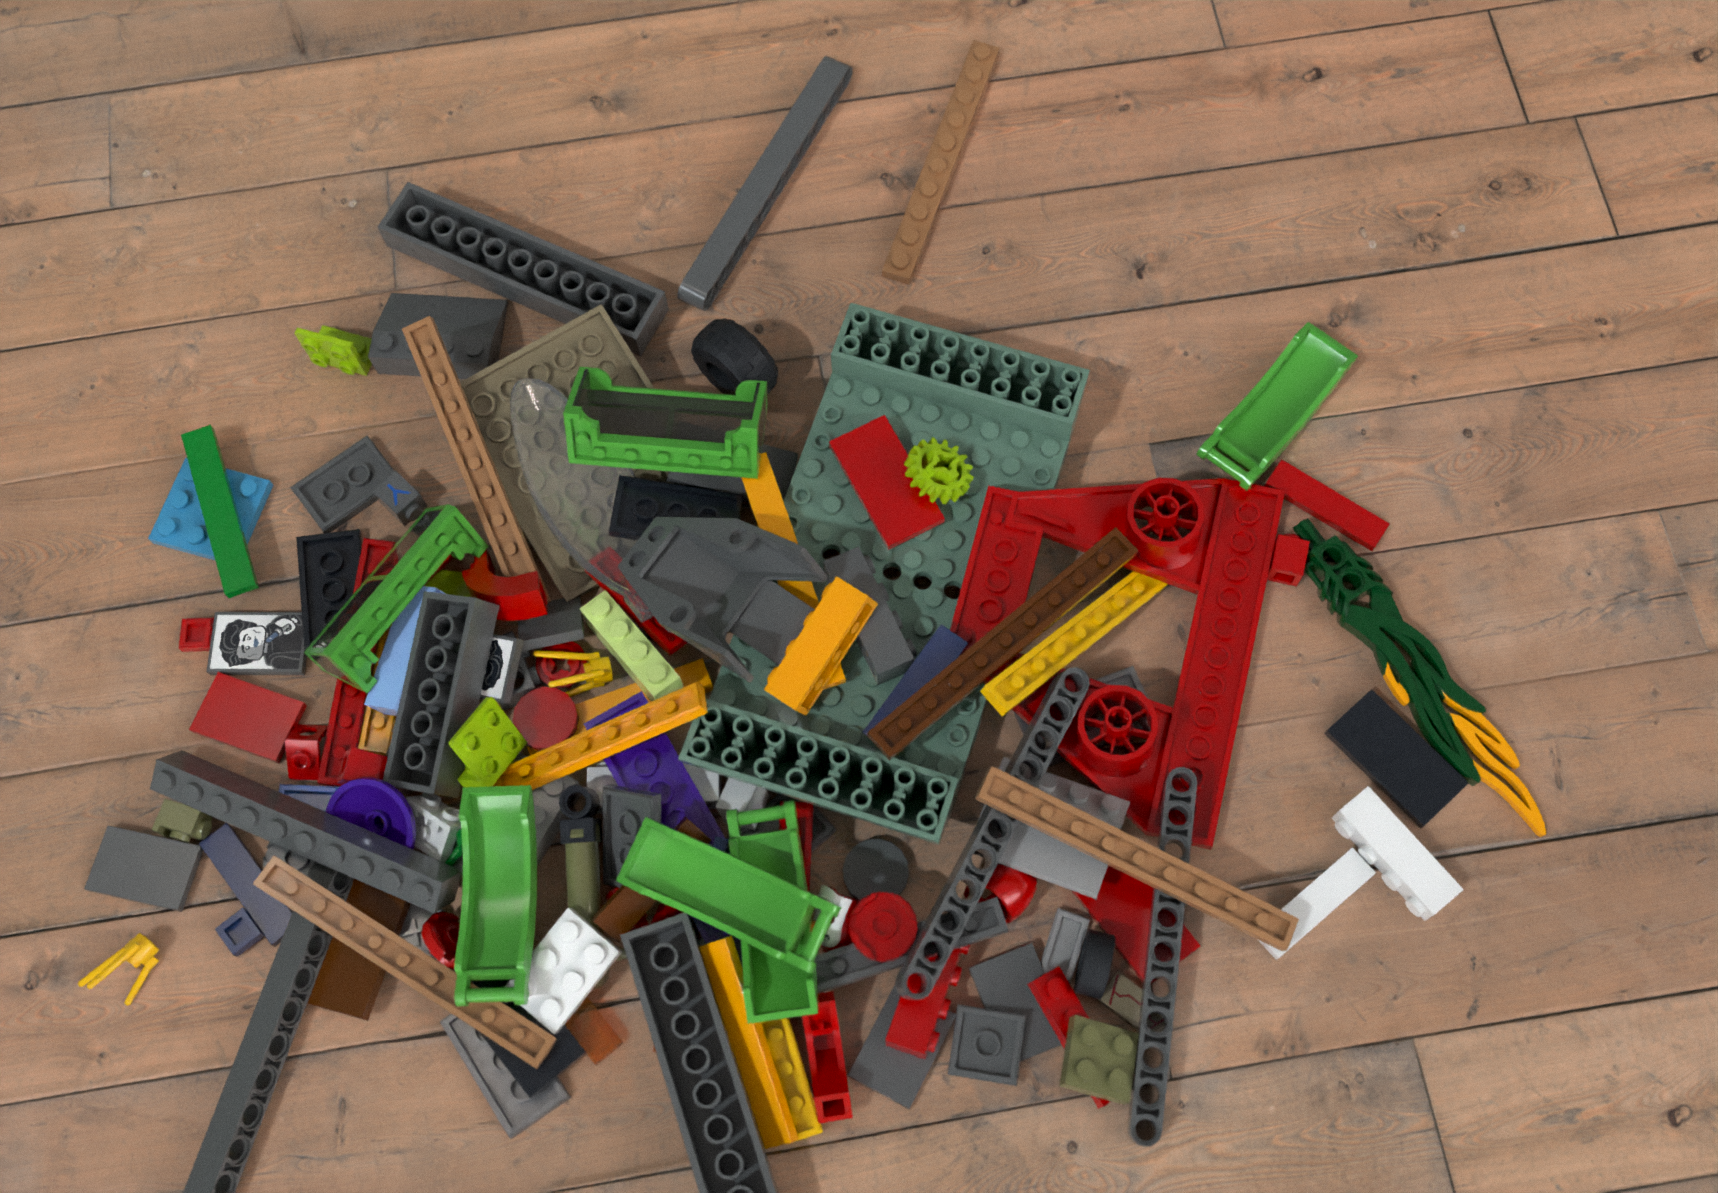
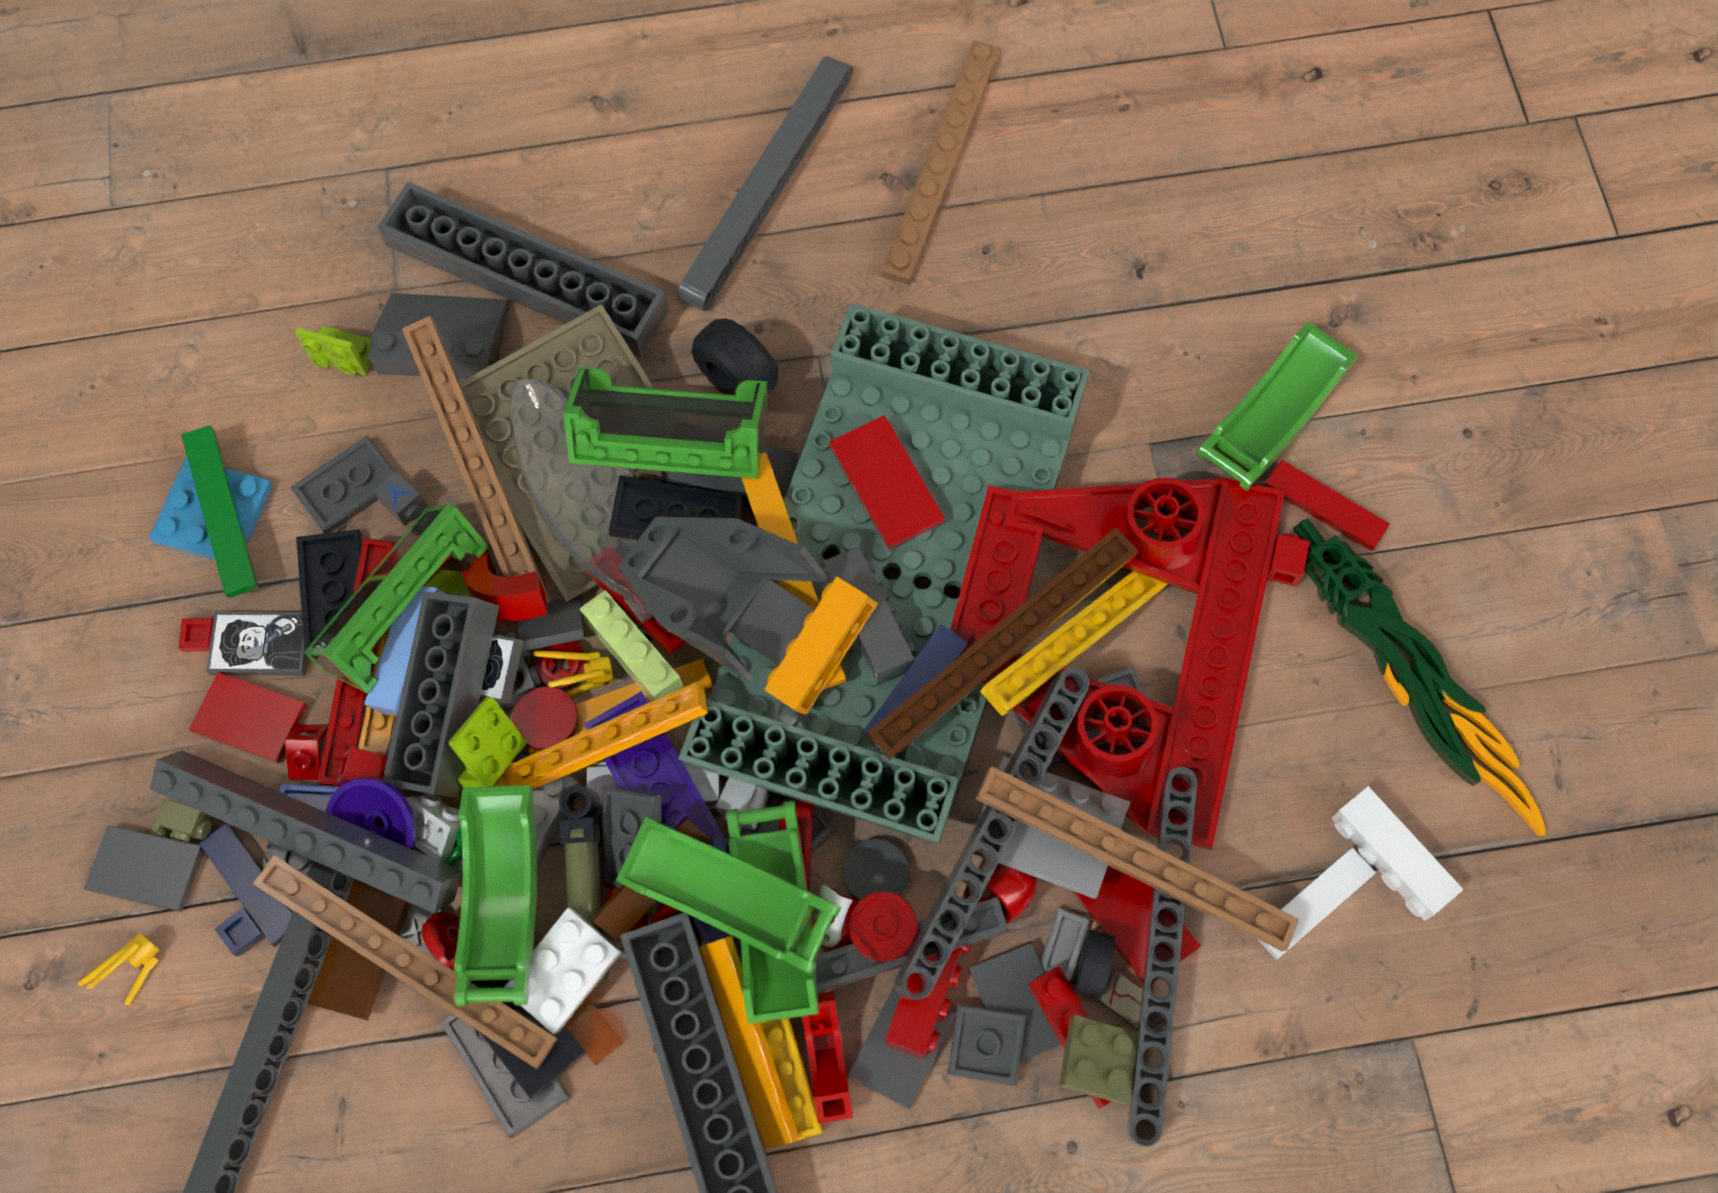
lime gear [904,437,974,504] -> none
black tile [1324,689,1469,828] -> none

